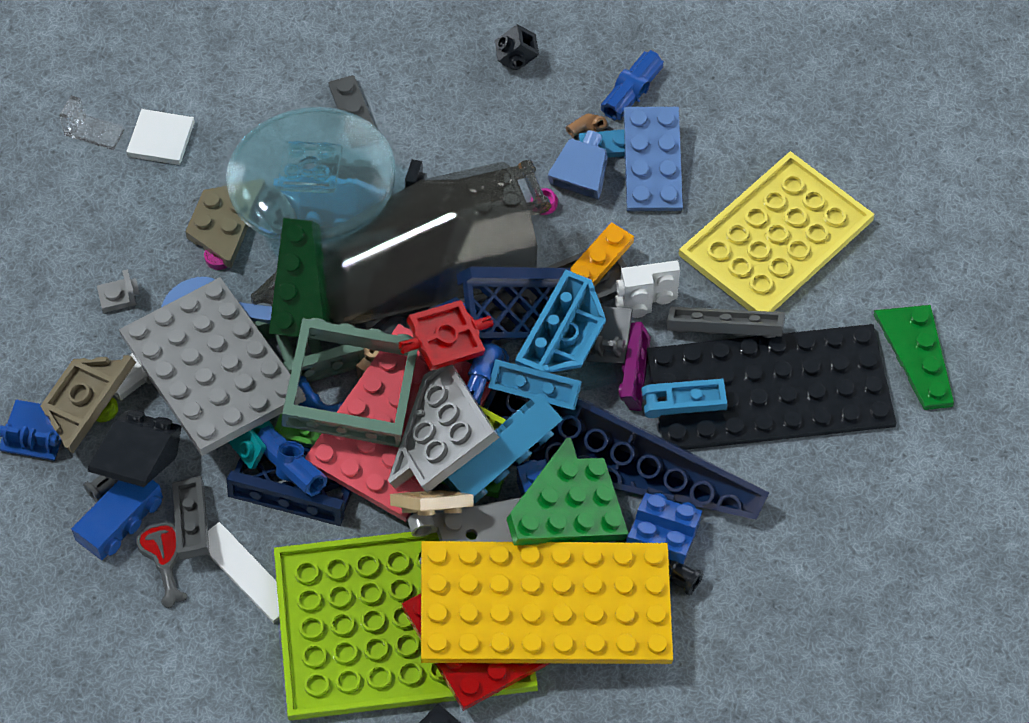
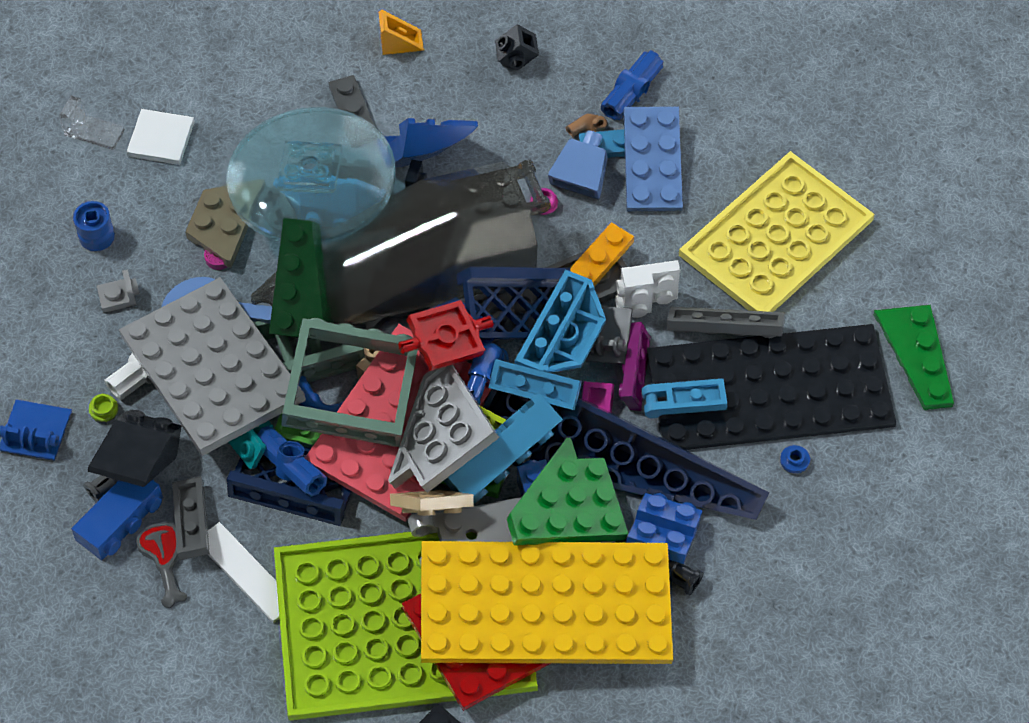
dark tan wing [40,355,136,453] -> none
none -> blue wheel [73,201,115,251]
none -> blue wedge [374,118,478,169]
none -> light orange slope [378,10,424,55]
none -> dark pink plate [582,381,614,413]
none -> blue plate [780,445,810,473]

